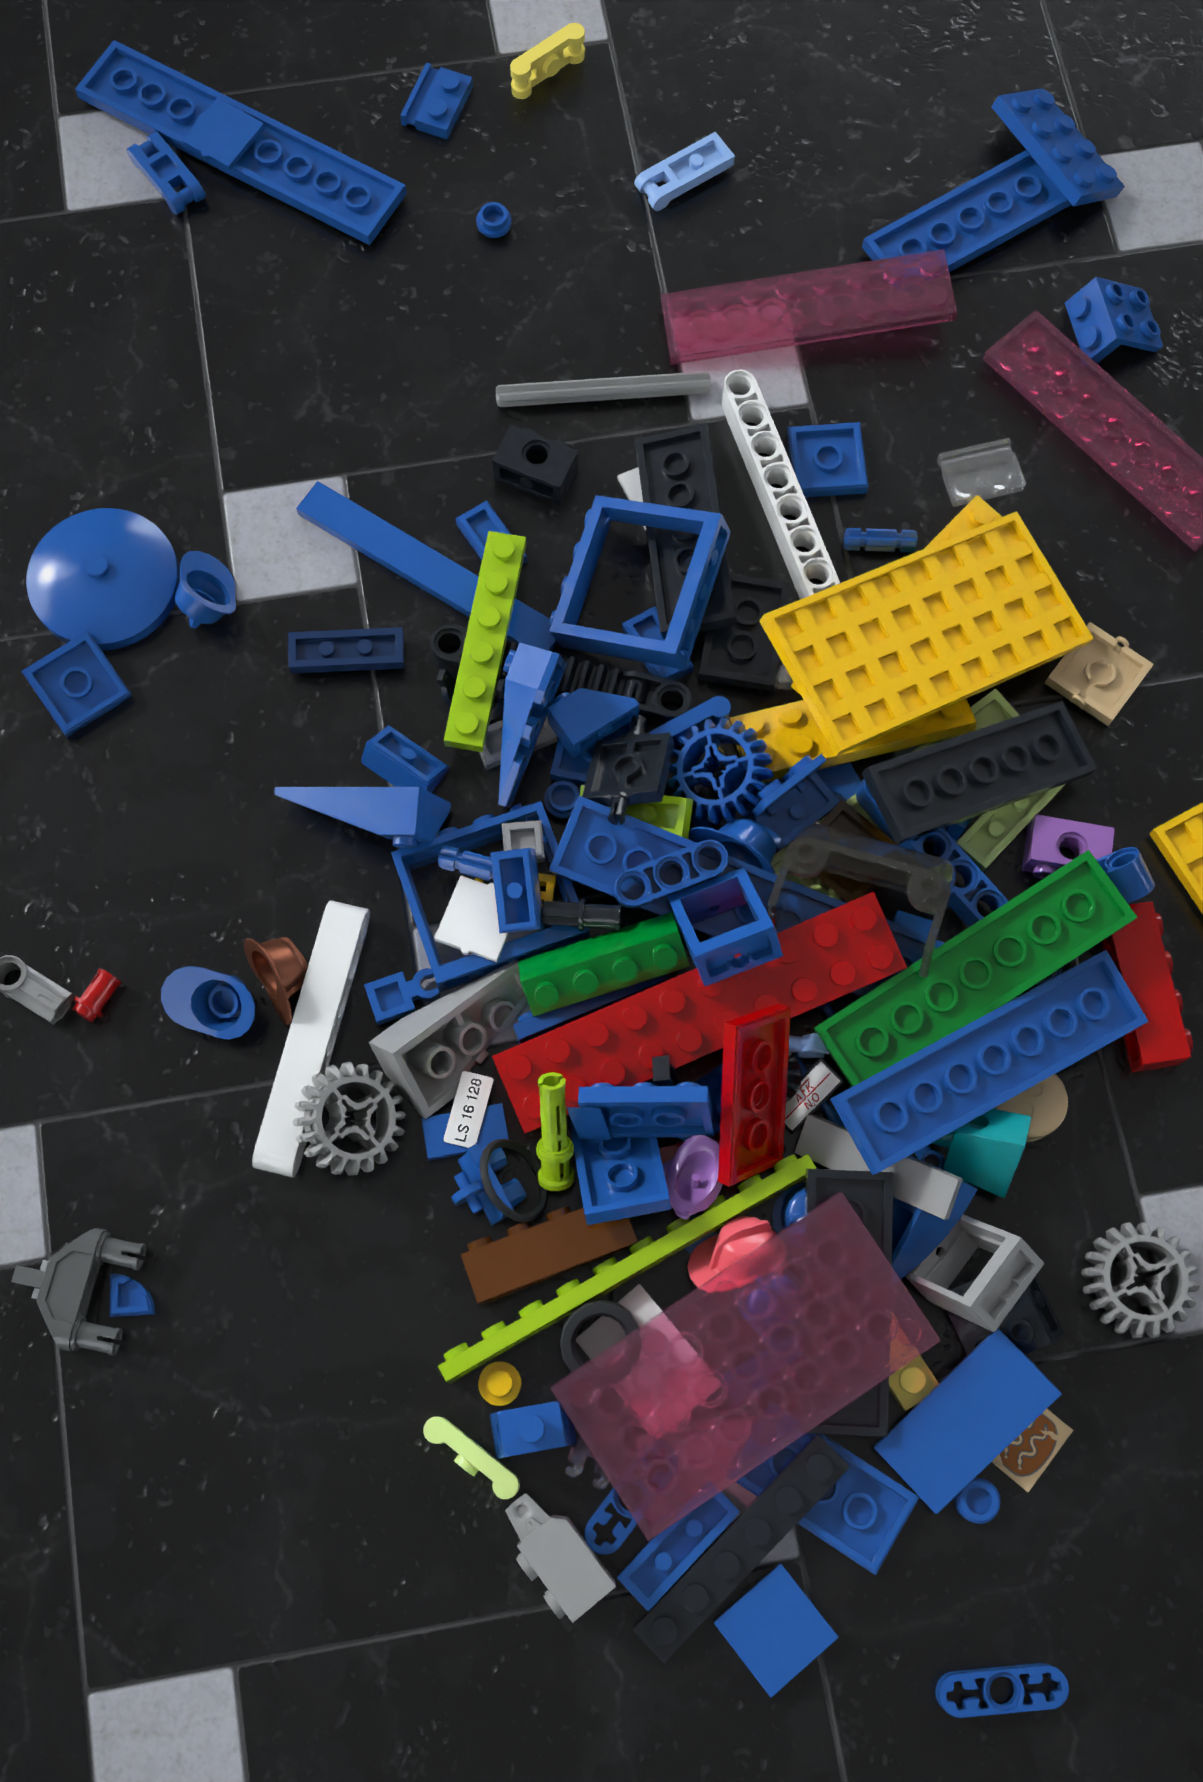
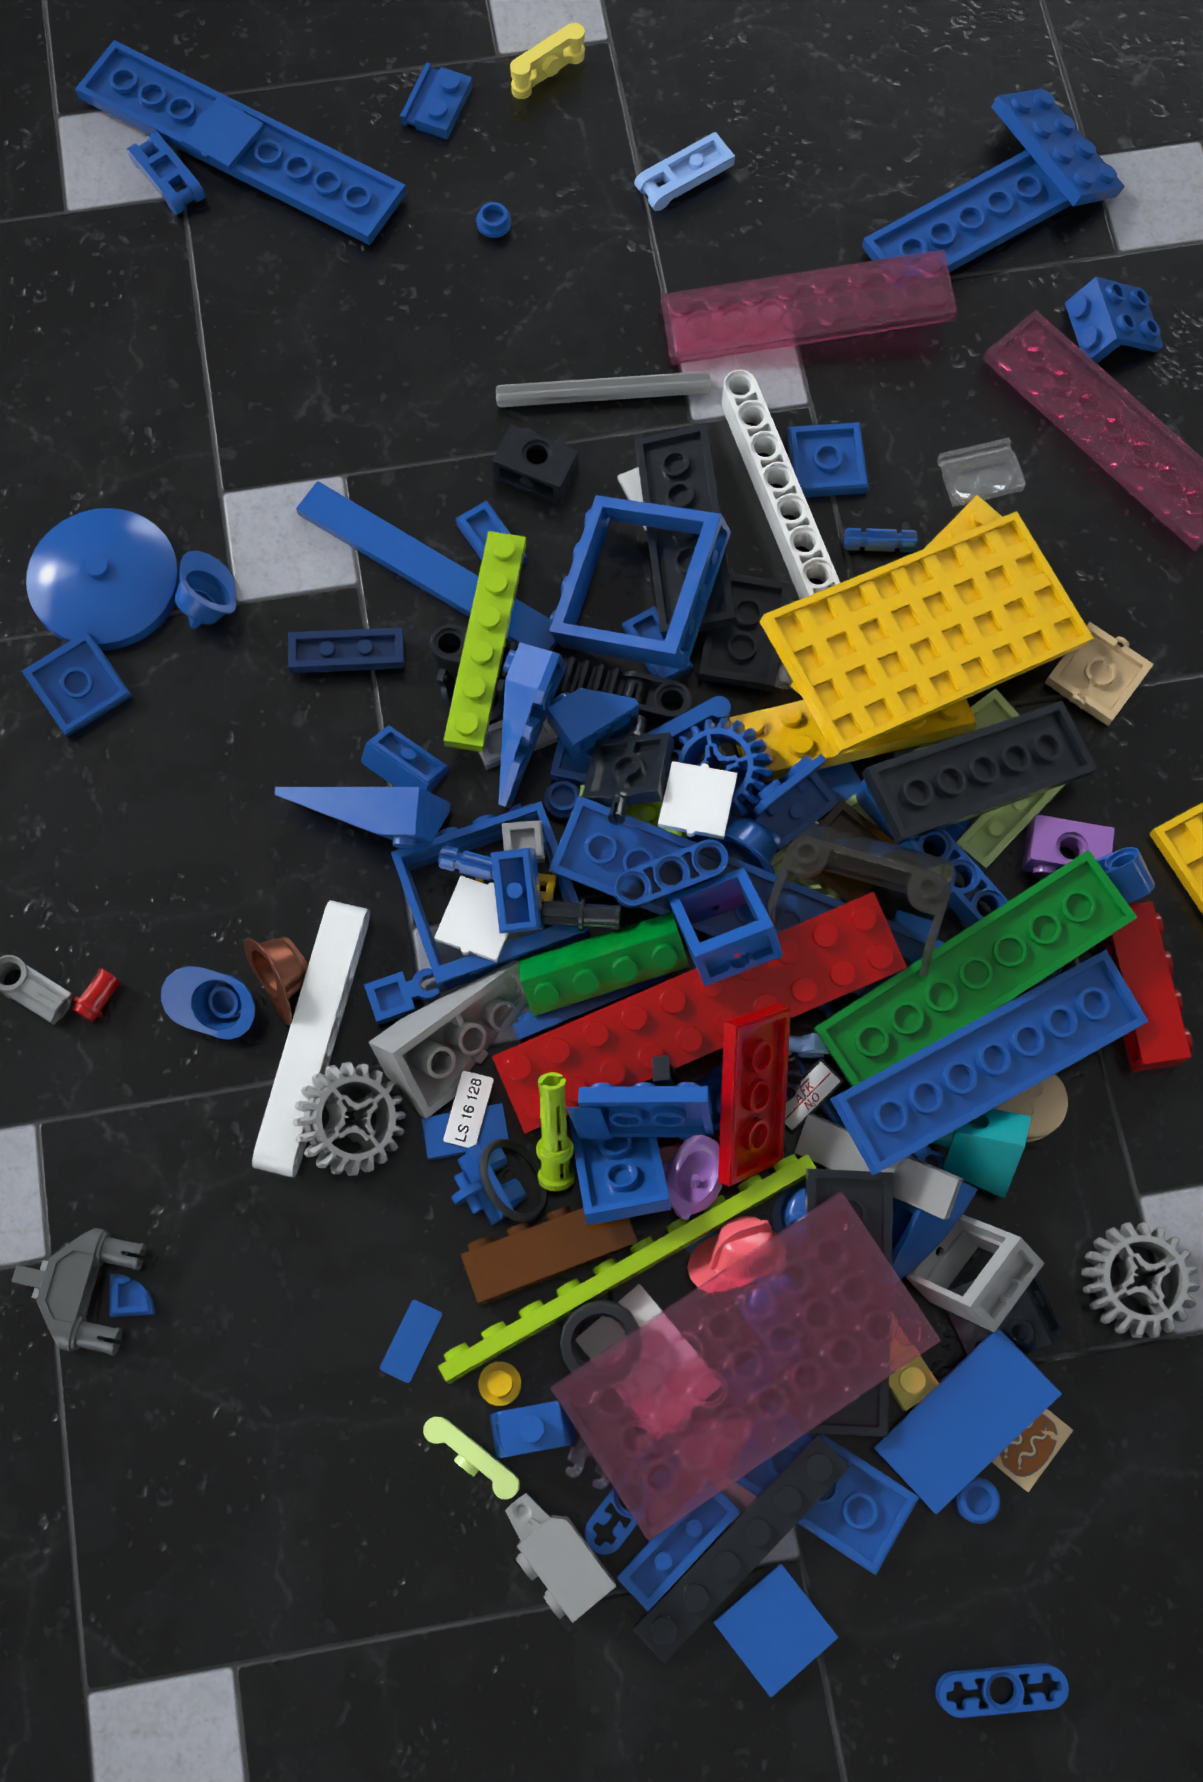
none -> blue sticker [380,1300,442,1383]
none -> white piece [658,761,737,839]

